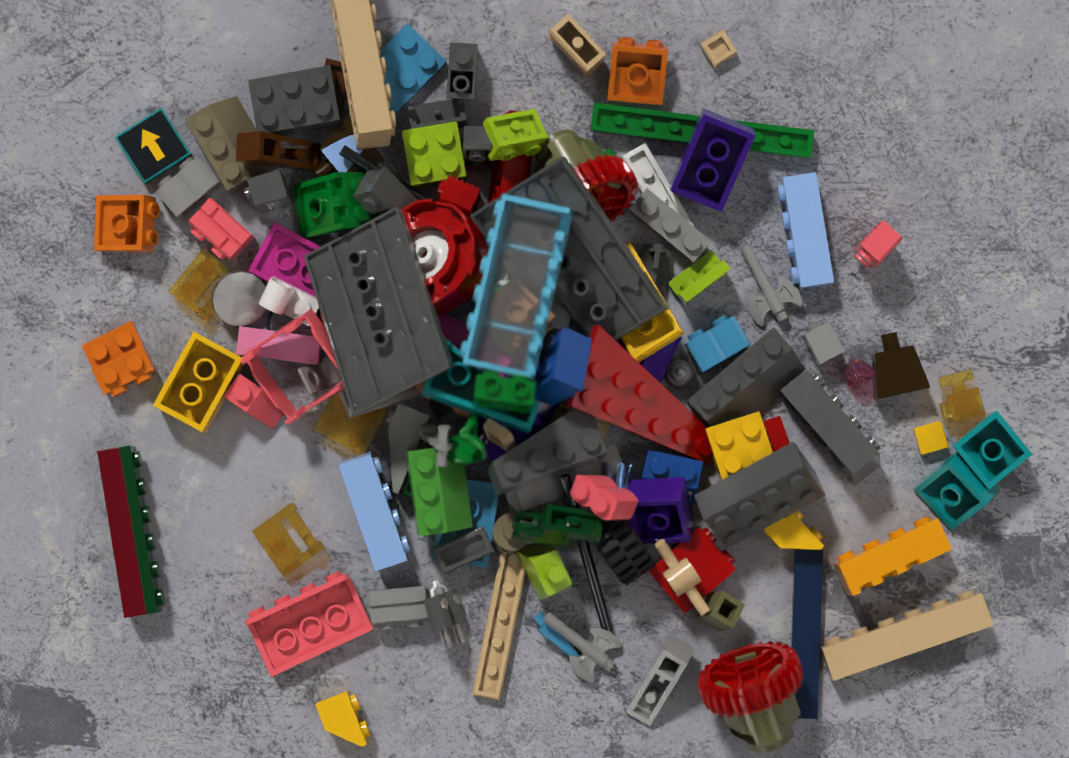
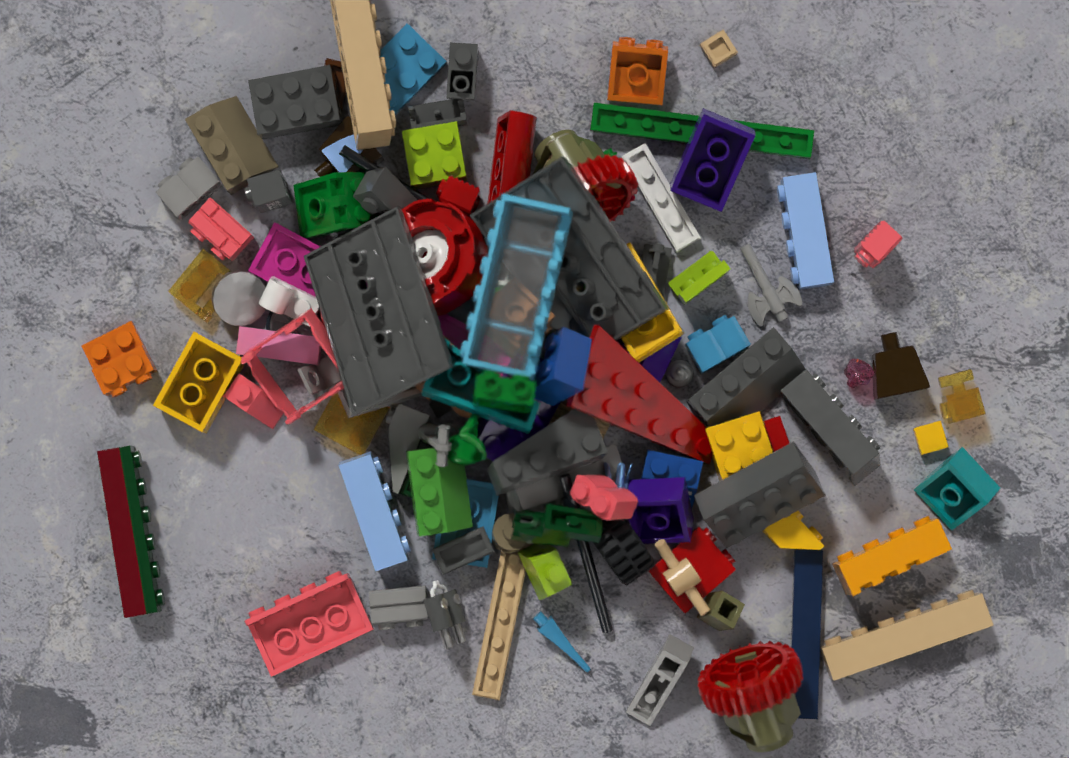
orange plate [93,194,160,253] -> none
black tile [115,107,192,185] -> none
reddish brown slope [236,131,321,172] -> none
clear yellow plate [252,502,325,577] -> none
yellow slope [315,690,371,747] -> none
dark grey slope [463,126,493,170] -> none
lime bracket [483,109,548,161] -> none
tan tile [483,418,516,452] -> none
light grey piece [543,612,621,683] -> none
tan brick [549,14,605,77] -> none
light grey plate [629,188,711,263] -> none
light grey brick [802,321,845,366] -> none
teal slope [952,410,1033,490] -> none

